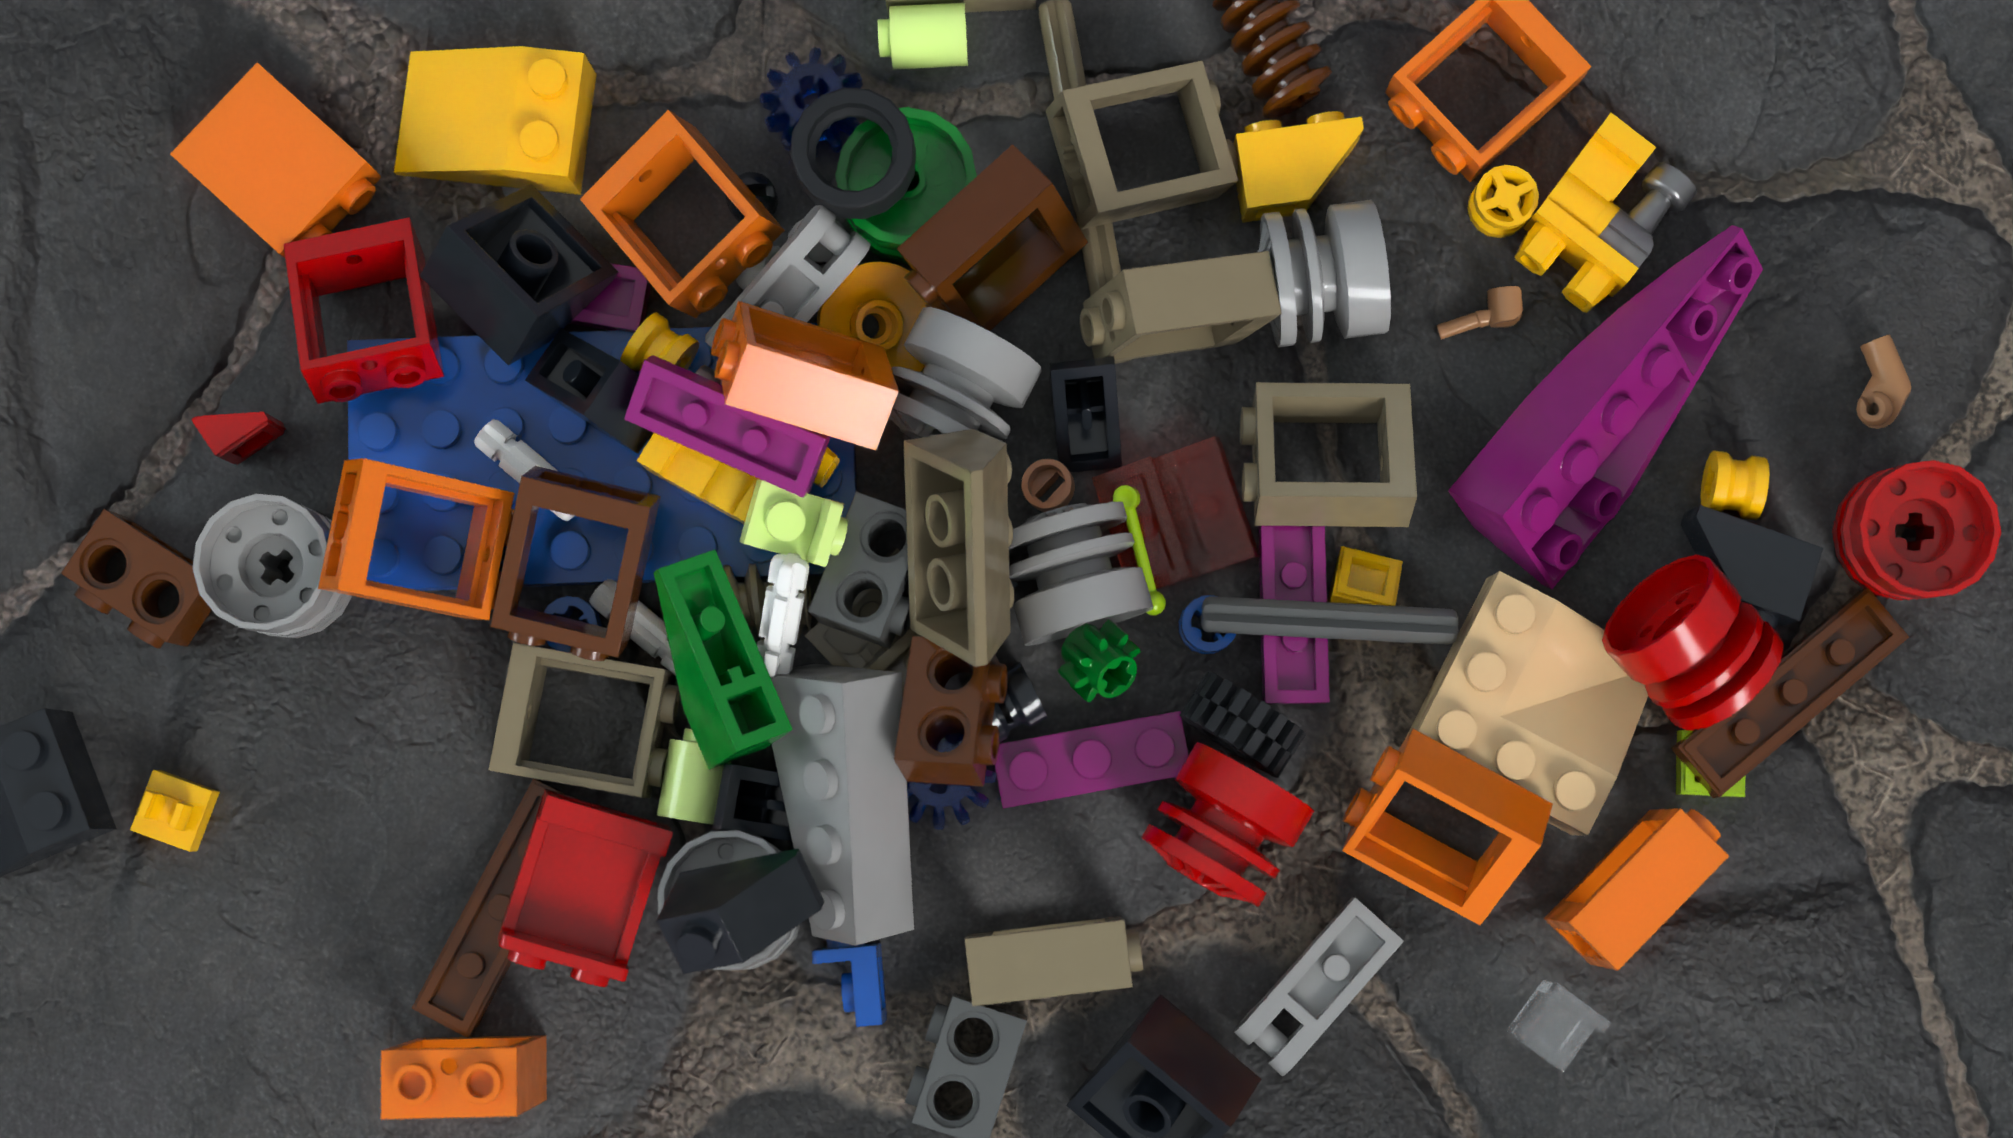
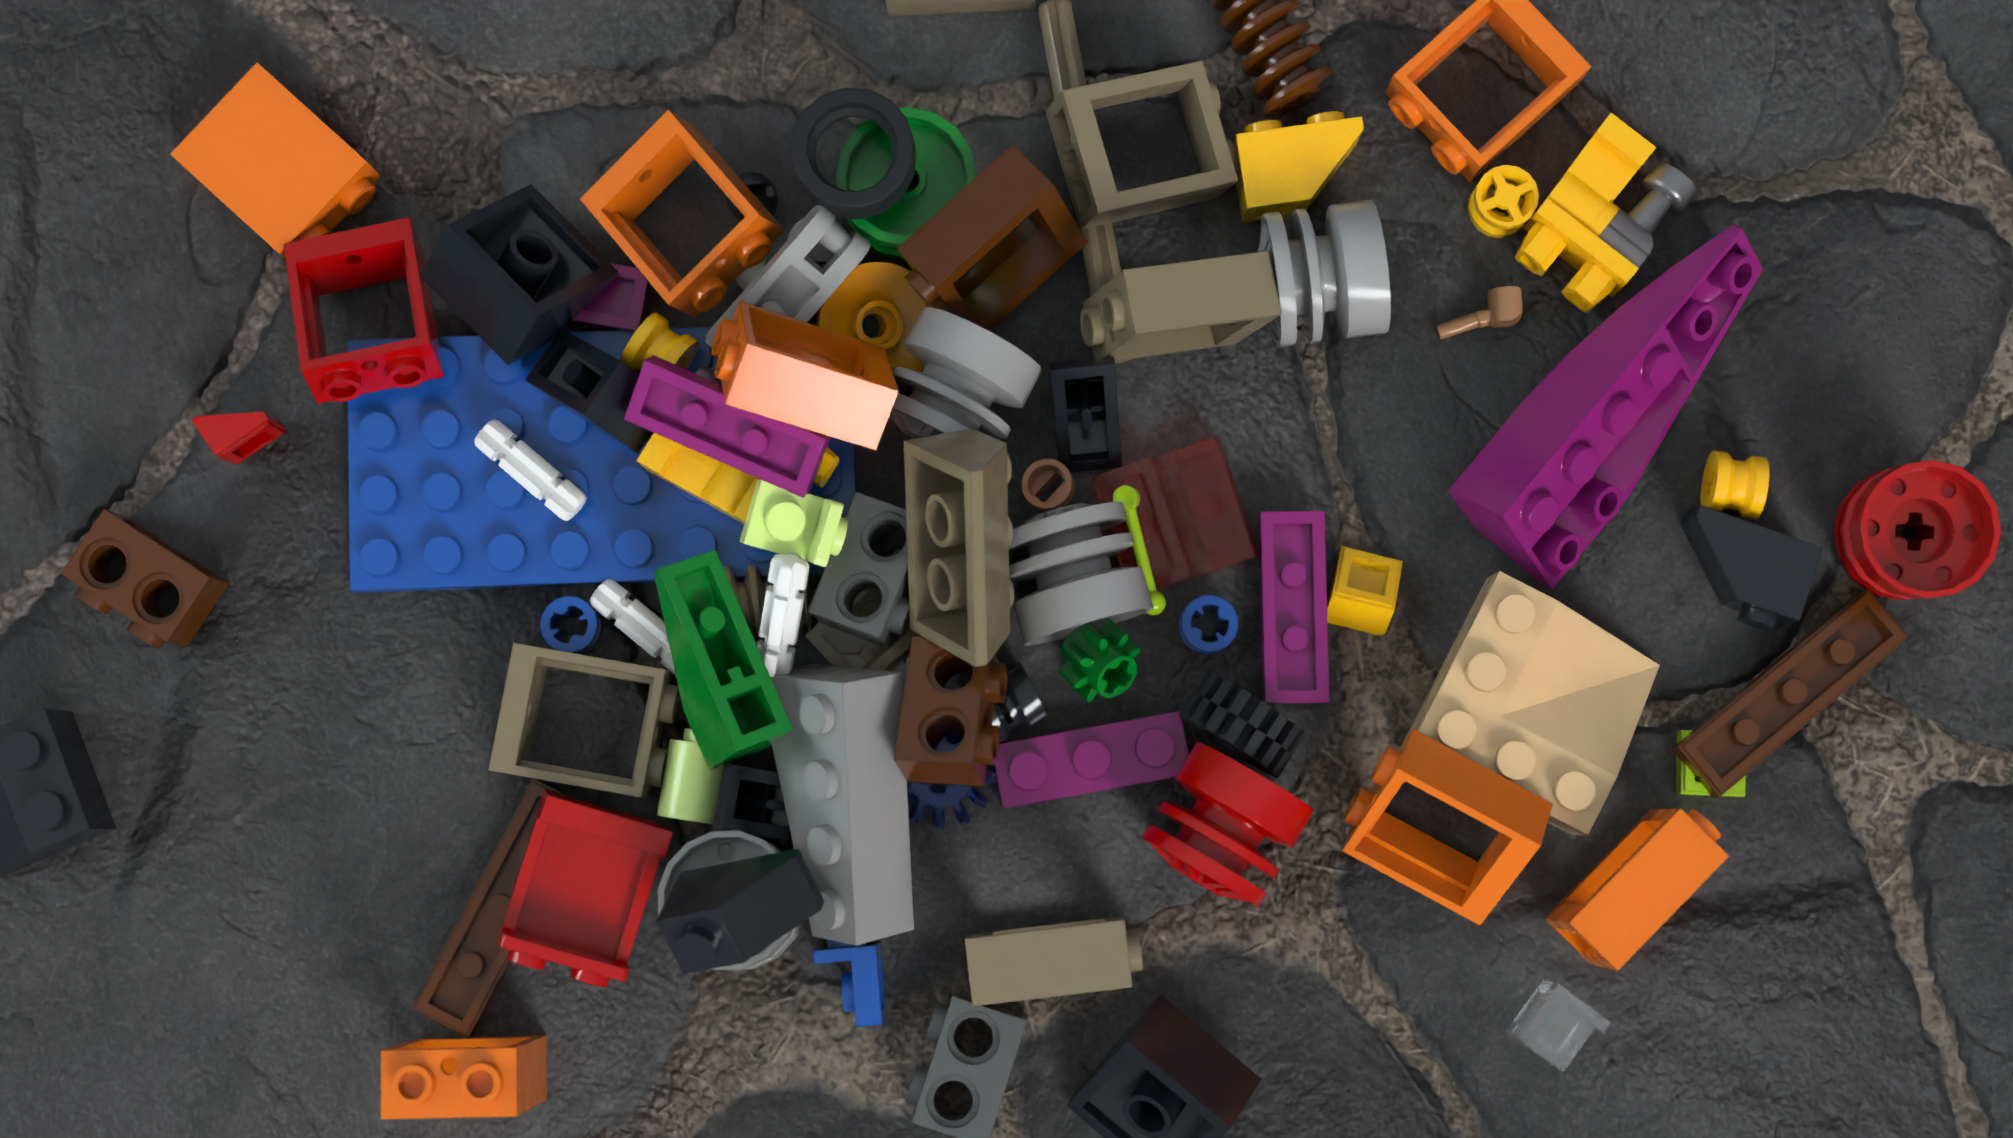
yellow tile [130,770,220,852] -> none
light grey wheel [192,494,352,639] -> none
orange window [318,458,515,620] -> none
yellow slope [394,46,596,195] -> none
reddish brown window [490,466,661,661] -> none
clear blue gear [760,46,863,156] -> none
yellowish green brick [878,2,968,70] -> none
dark grey axle [1201,596,1459,645] -> none
light grey plate [1233,897,1404,1076] -> none
dark tan window [1240,382,1417,527] -> none
red wheel [1602,554,1784,731] -> none
medium nougat arm [1856,334,1912,429] -> none

